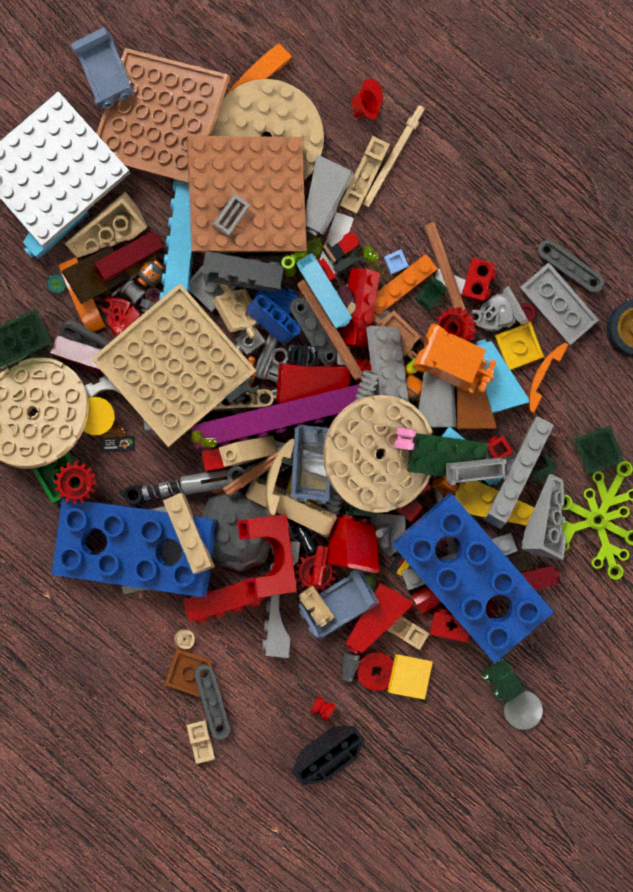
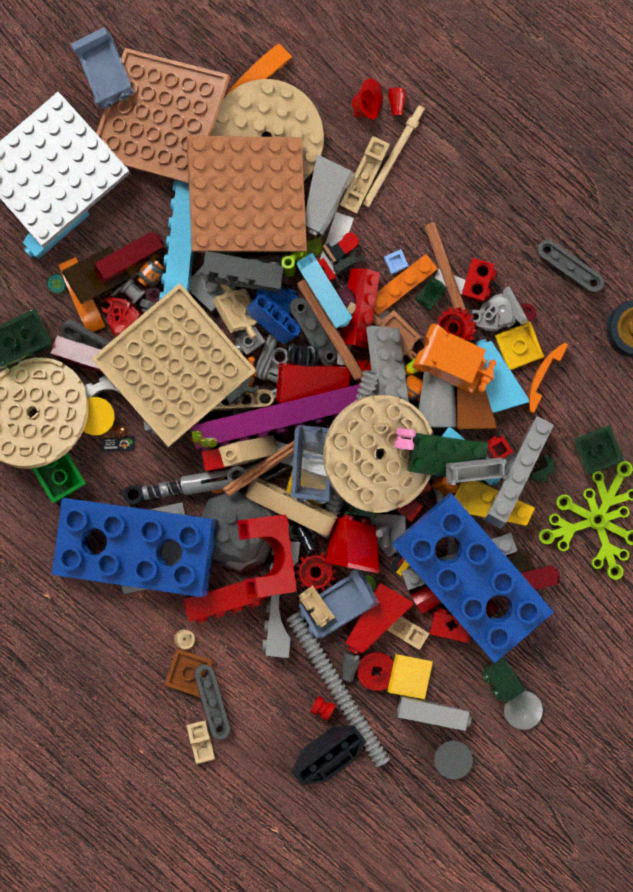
red gear [54,461,97,504] -> none
tan wedge [65,192,148,258] -> none
tan arch [163,493,215,574] -> none
light grey tile [212,193,250,237] -> none
tan slope [265,439,294,516] -> none
red axle [310,546,329,585] -> none
clear neon green arm [363,246,379,263] -> none
light grey plate [519,263,599,346] -> none
light grey wedge [522,474,566,560] -> none
none -> light grey piece [286,612,390,767]
none -> red cone [387,88,406,116]
none -> light grey slope [396,695,472,731]
none -> dark grey tile [434,740,473,780]

